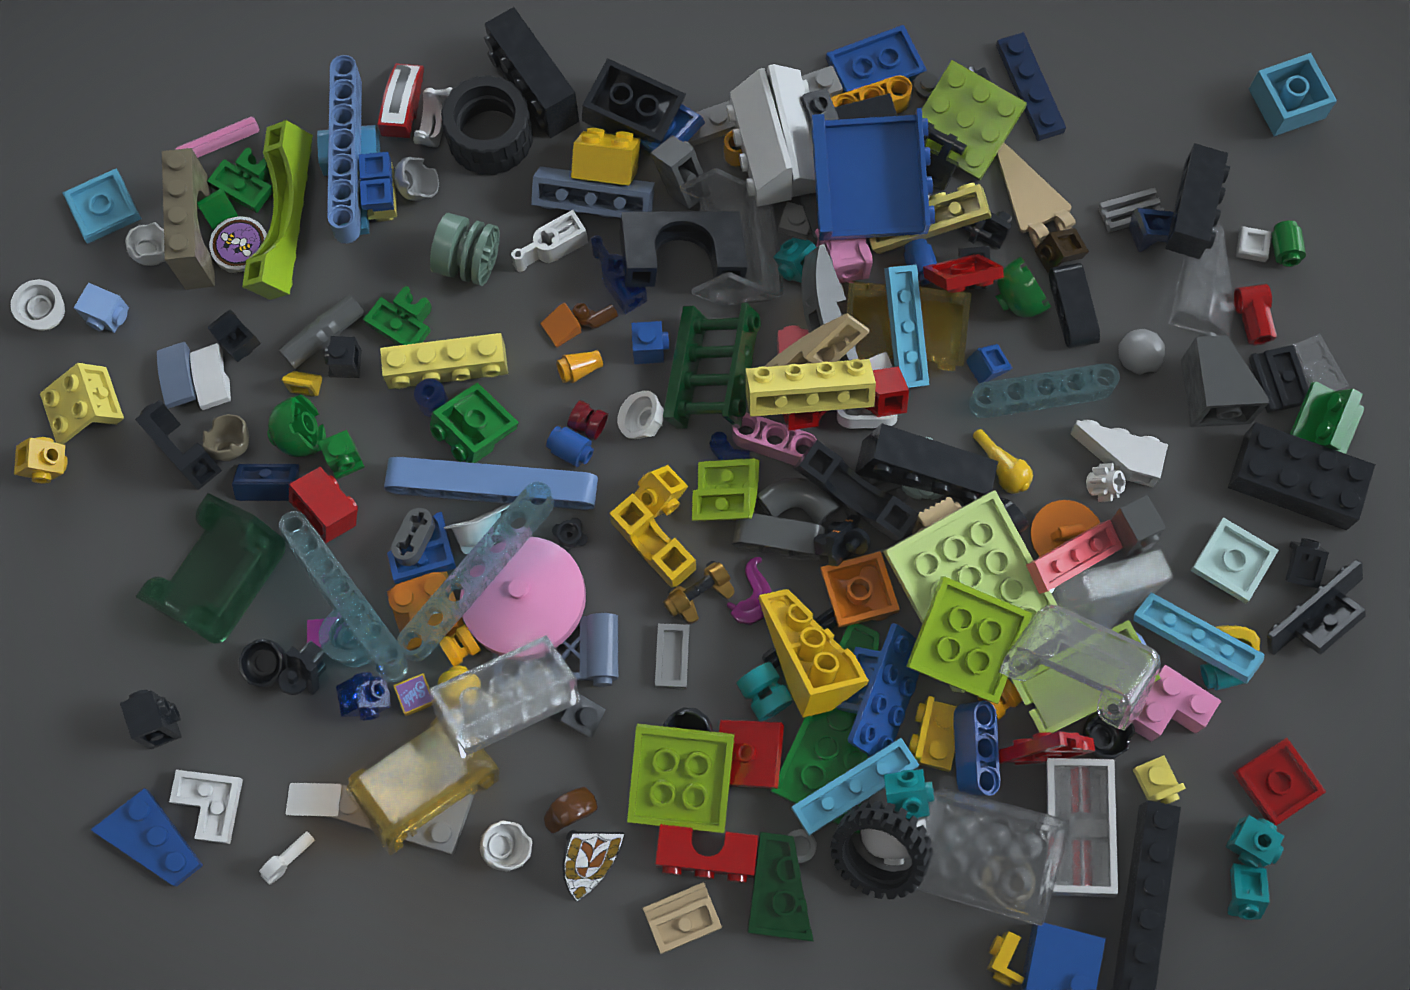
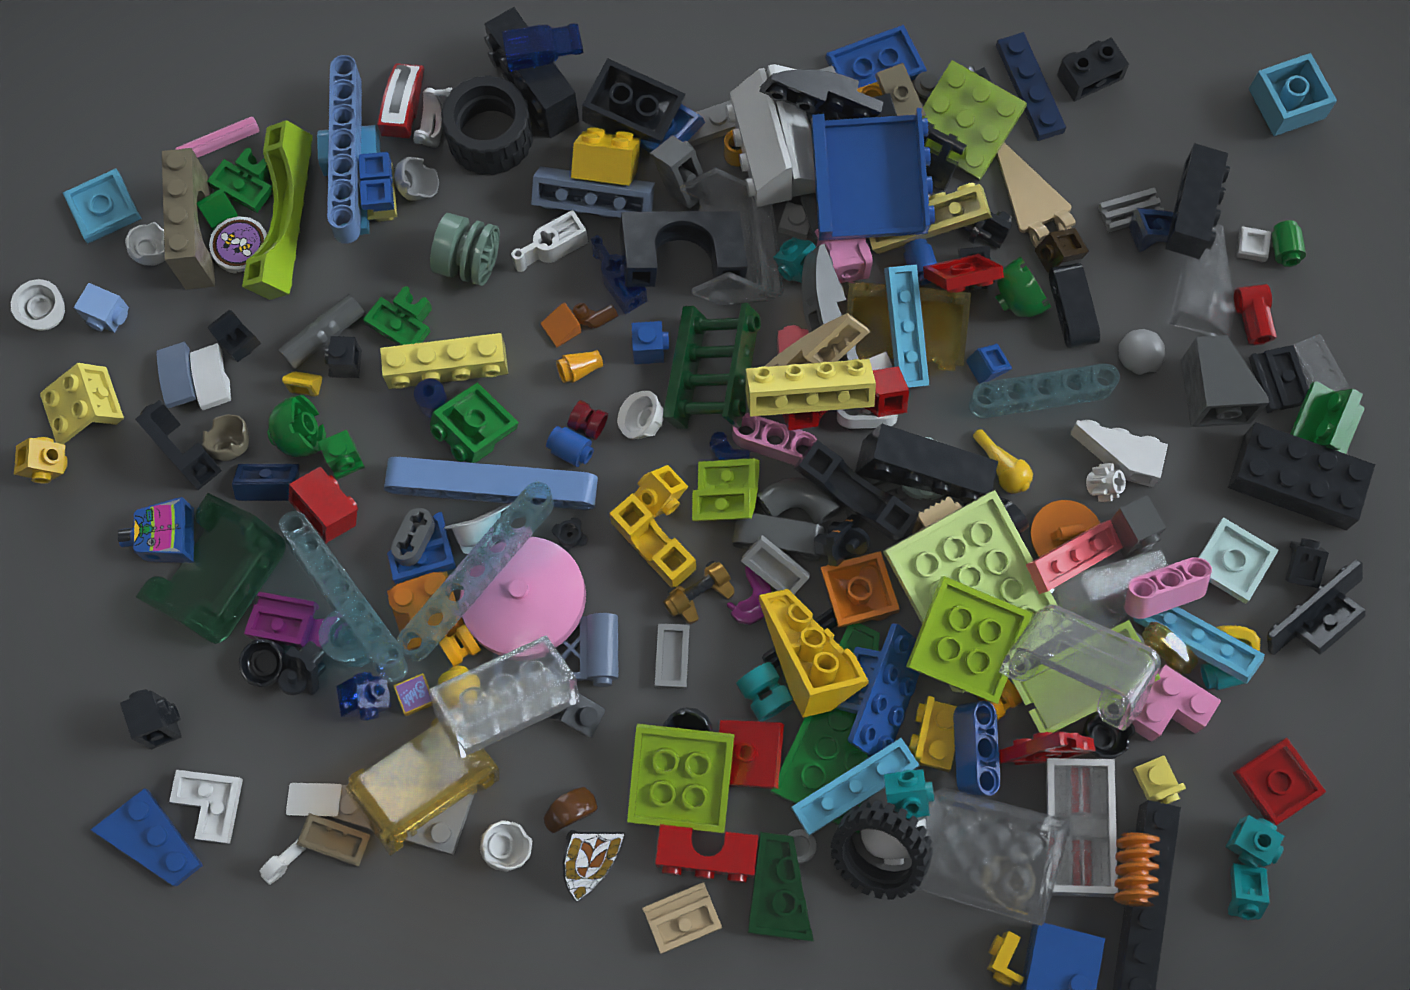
none -> torso [118,497,194,563]
none -> magenta plate [244,592,319,648]
none -> dark tan plate [296,813,371,867]
none -> clear blue piece [502,23,584,71]
none -> light grey tile [741,535,810,594]
none -> black slope [759,69,883,119]
none -> dark tan plate [875,63,926,118]
none -> black brick [1057,37,1129,102]
none -> orange piece [1114,833,1160,907]
none -> bright pink beam [1124,557,1212,619]
none -> clear yellow plate [1142,622,1199,674]

